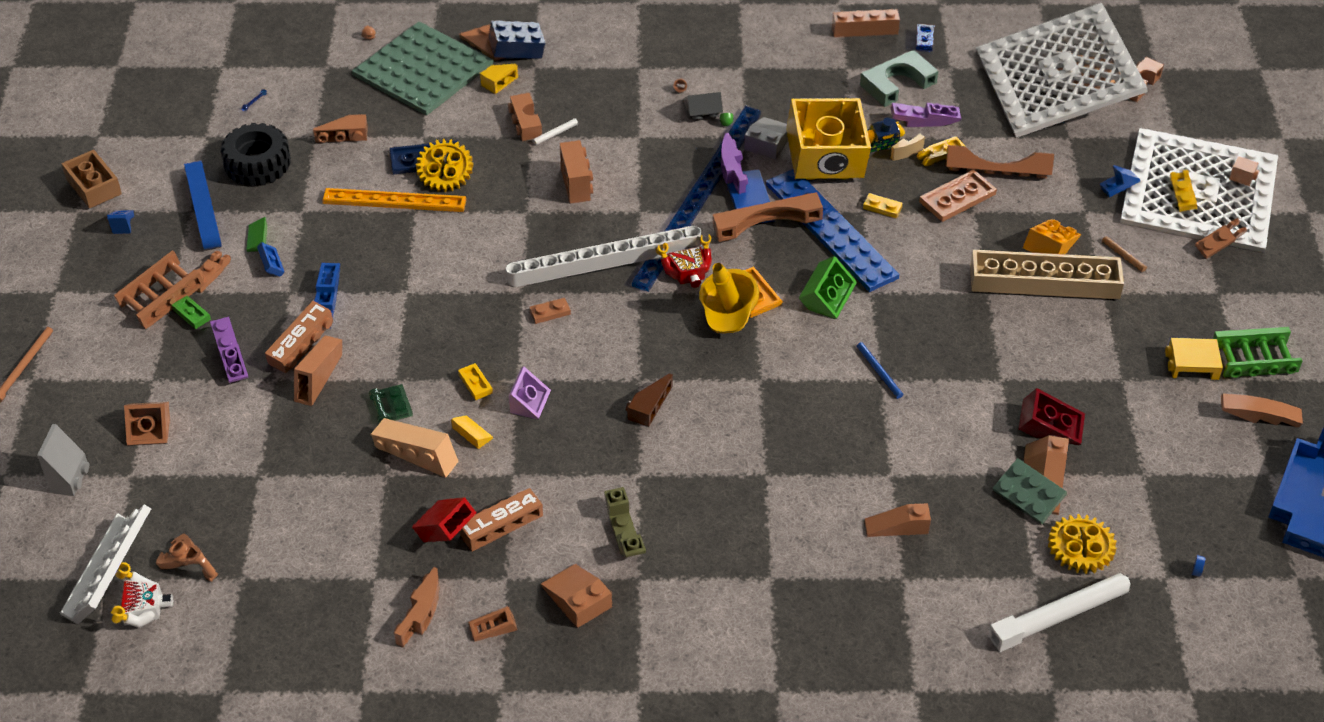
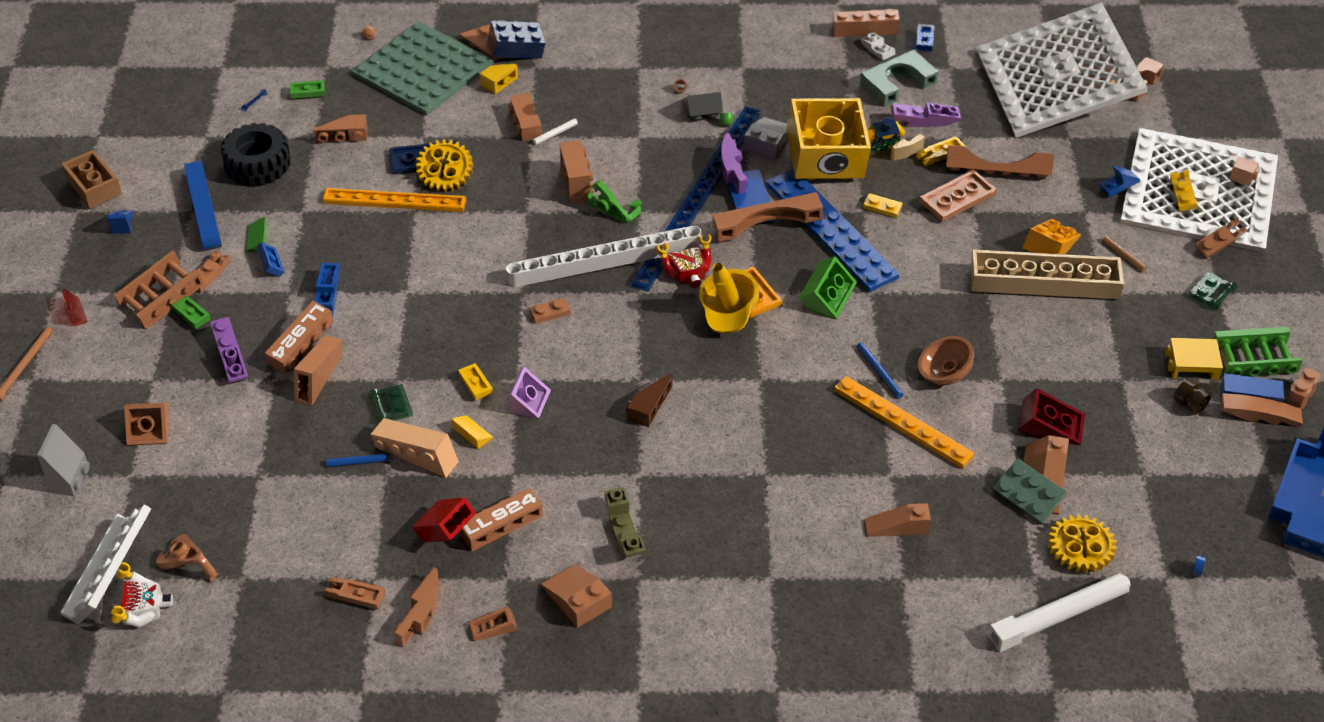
none -> clear red slope [62,289,88,326]
none -> bright green plate [290,80,325,99]
none -> nougat hinge [323,577,386,610]
none -> blue bar [327,454,388,467]
none -> bright green animal [587,180,642,223]
none -> light orange plate [834,376,975,469]
none -> white slope [861,33,895,60]
none -> nougat hat [918,336,974,385]
none -> dark brown wheel [1173,378,1212,415]
none -> clear green plate [1189,272,1237,310]
none -> brick [1220,373,1284,403]
none -> nougat brick [1286,367,1320,410]

